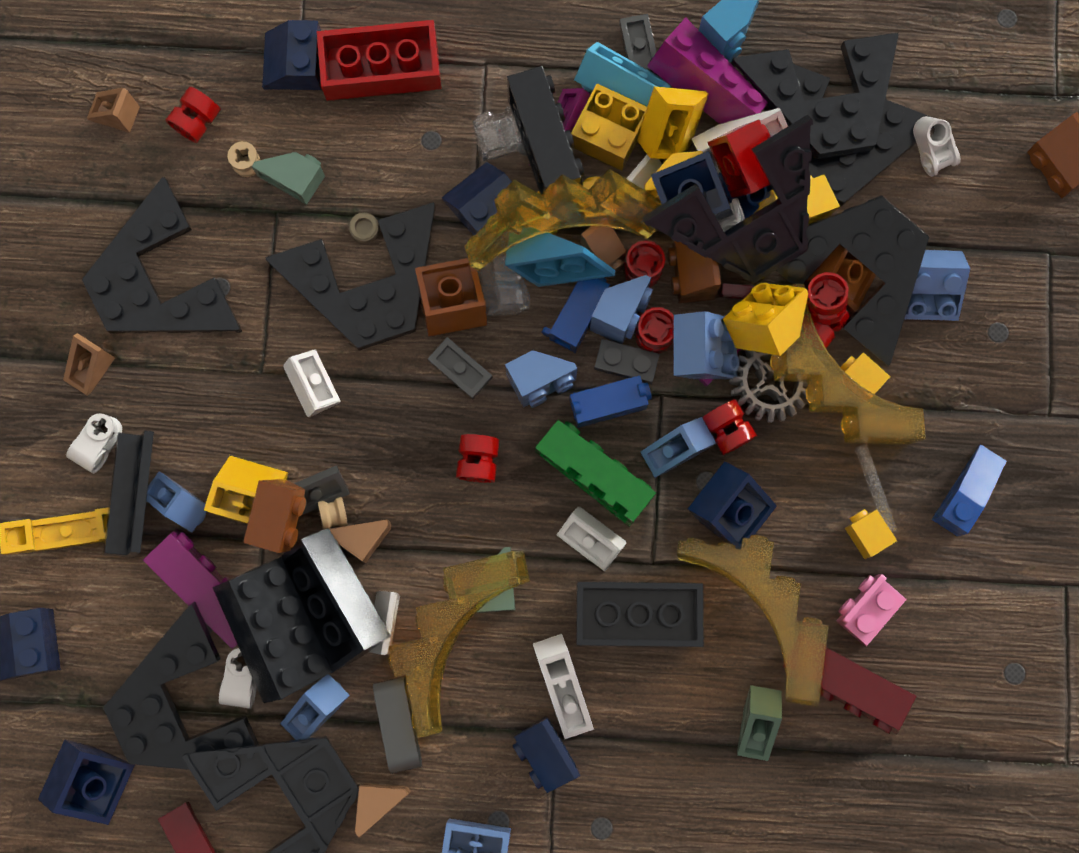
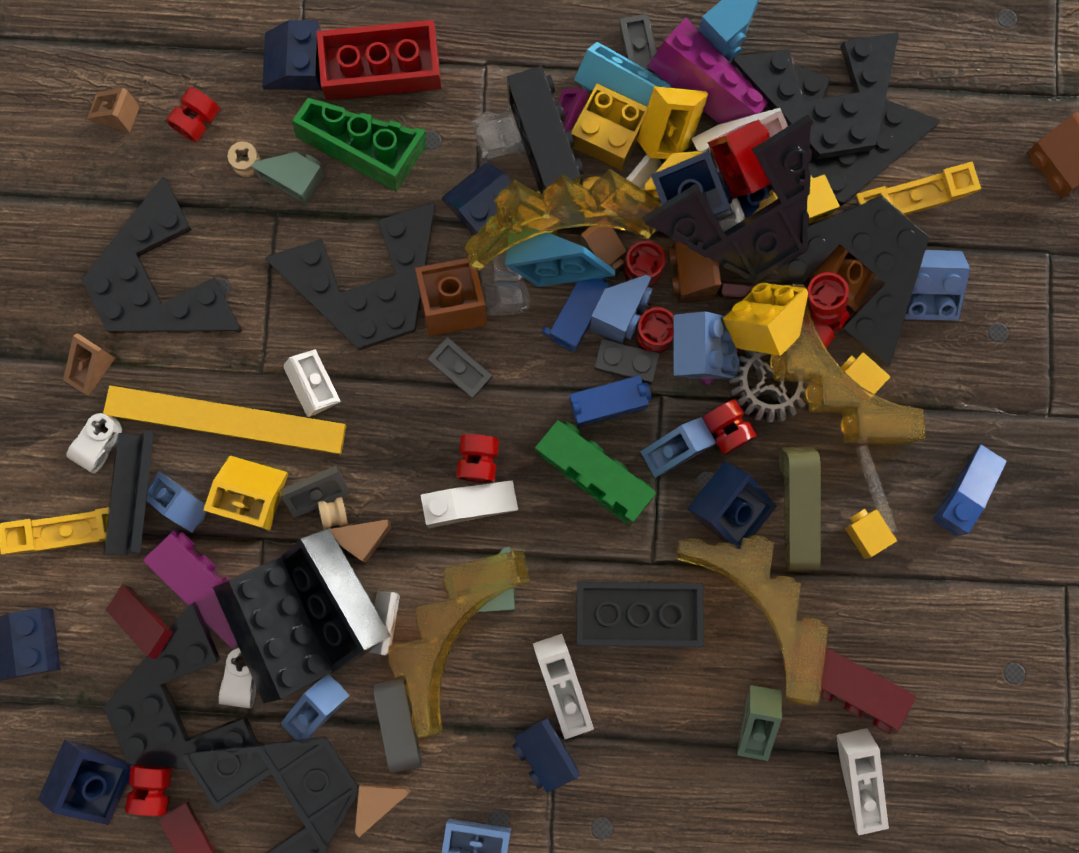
dark orange slope [243,479,306,553] -> none
dark tan tile [349,213,380,244] -> none
medium blue slope [505,350,577,408] -> none
white slope [557,507,626,572] -> none
bright pink bracket [836,574,907,646] -> none
white piece [913,116,961,177] -> none
none -> yellow tile [103,385,347,455]
none -> dark red tile [106,584,173,659]
none -> red wheel [125,765,173,816]
none -> green wedge [292,98,426,192]
none -> white slope [421,480,518,528]
none -> olive beam [779,447,821,571]
none -> white slope [837,728,889,835]
none -> yellow slope [856,161,981,215]

